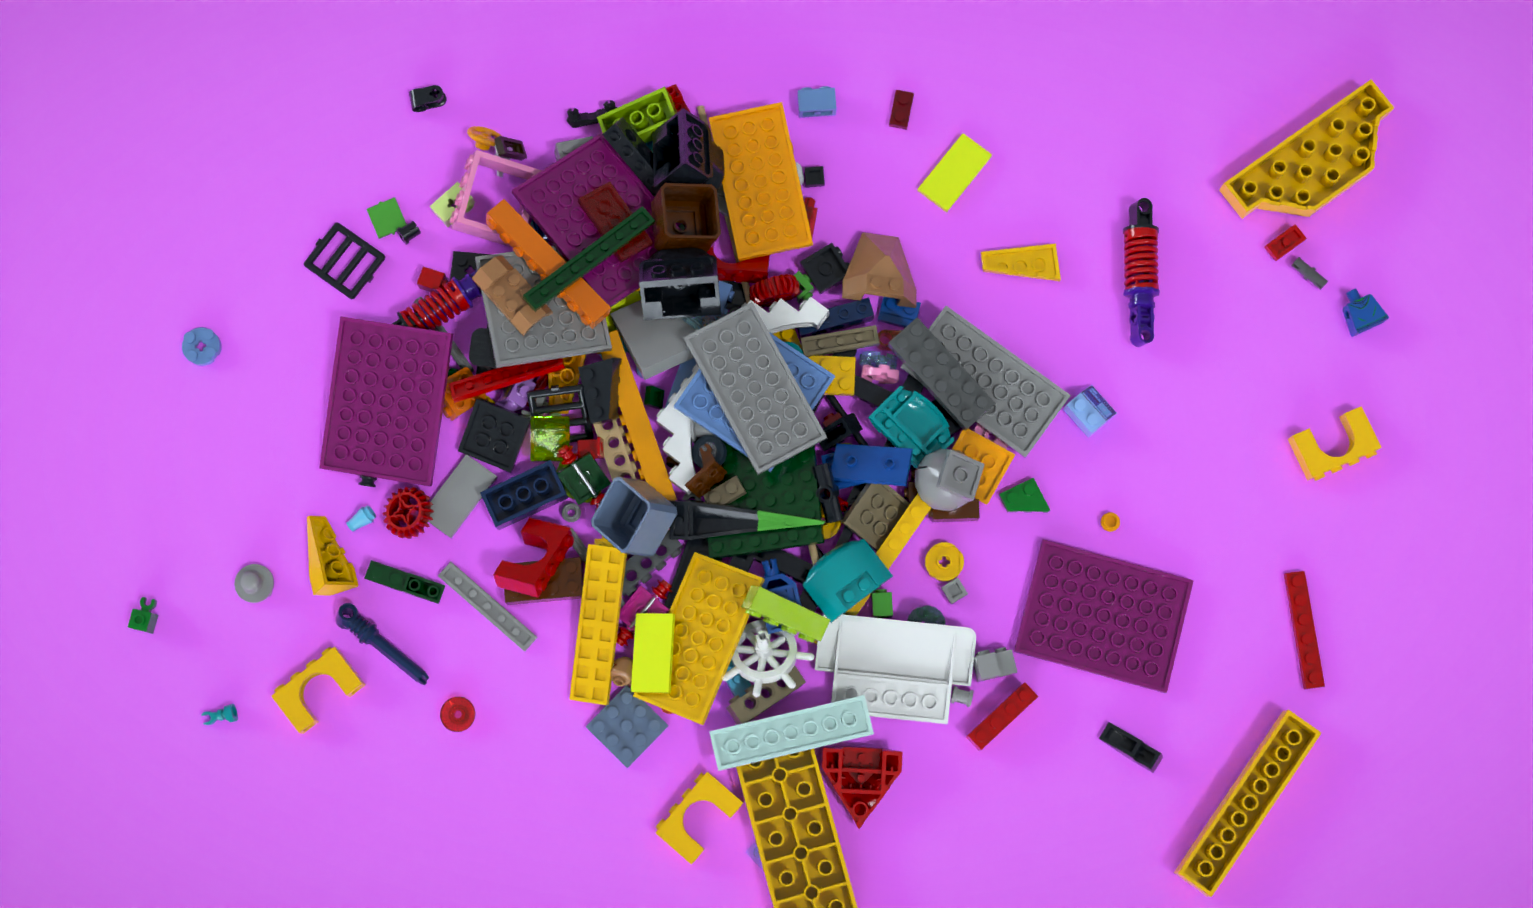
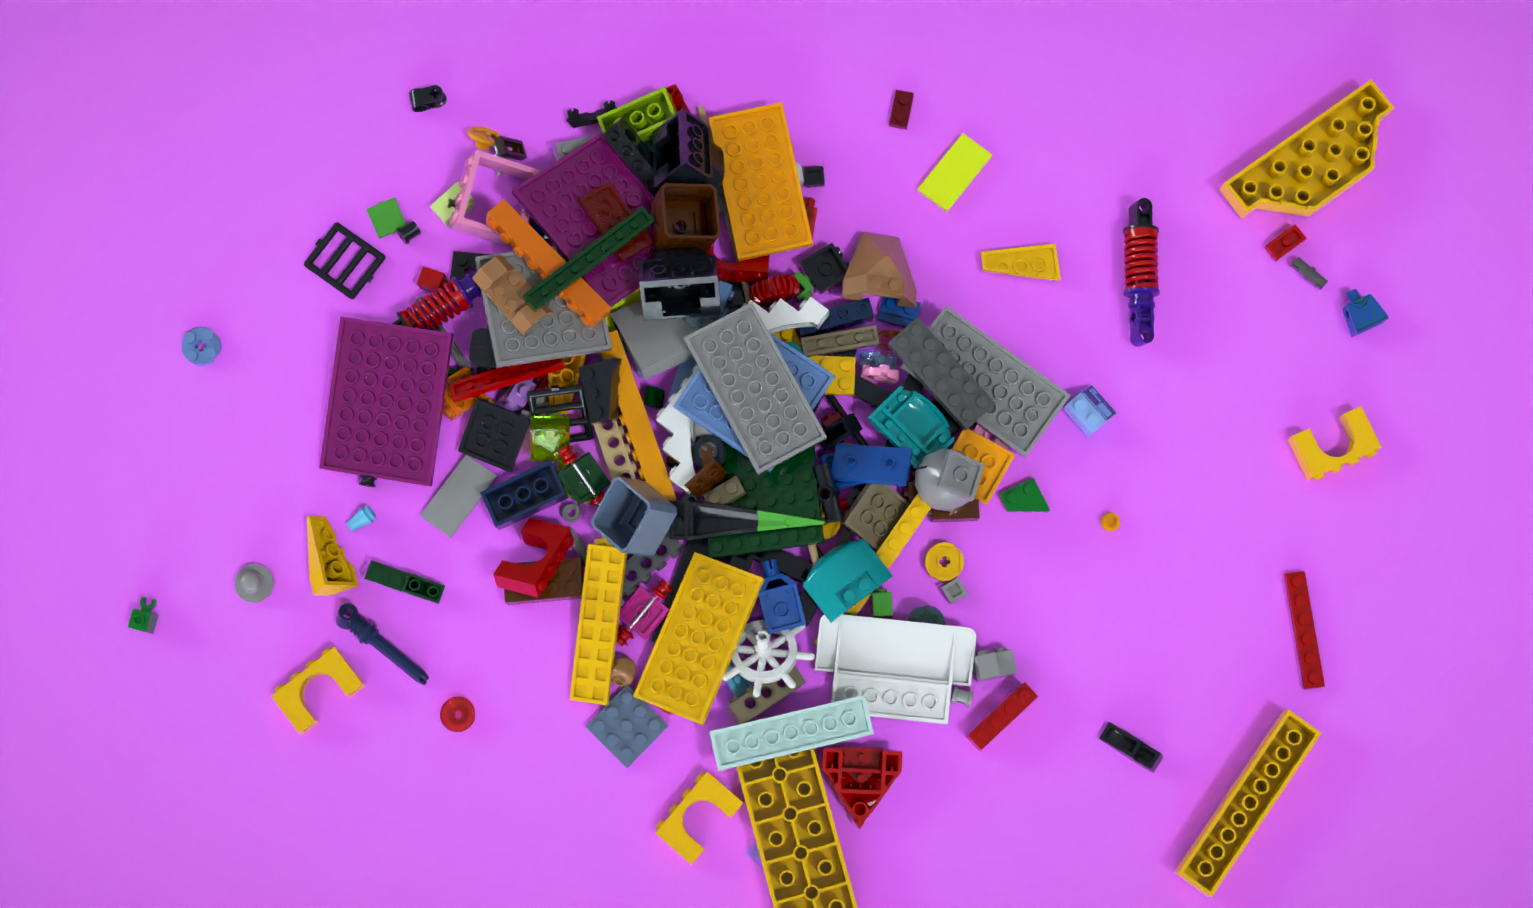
teal piece [201,704,238,725] -> none
red gear [382,487,434,539] -> none
light grey tile [438,561,538,652] -> none
red bracket [577,437,604,459] -> none
neon yellow tile [631,613,675,693] -> none
lime brick [741,585,830,643] -> none
medium blue brick [797,86,836,118] -> none
magenta plate [1014,539,1194,694] -> none

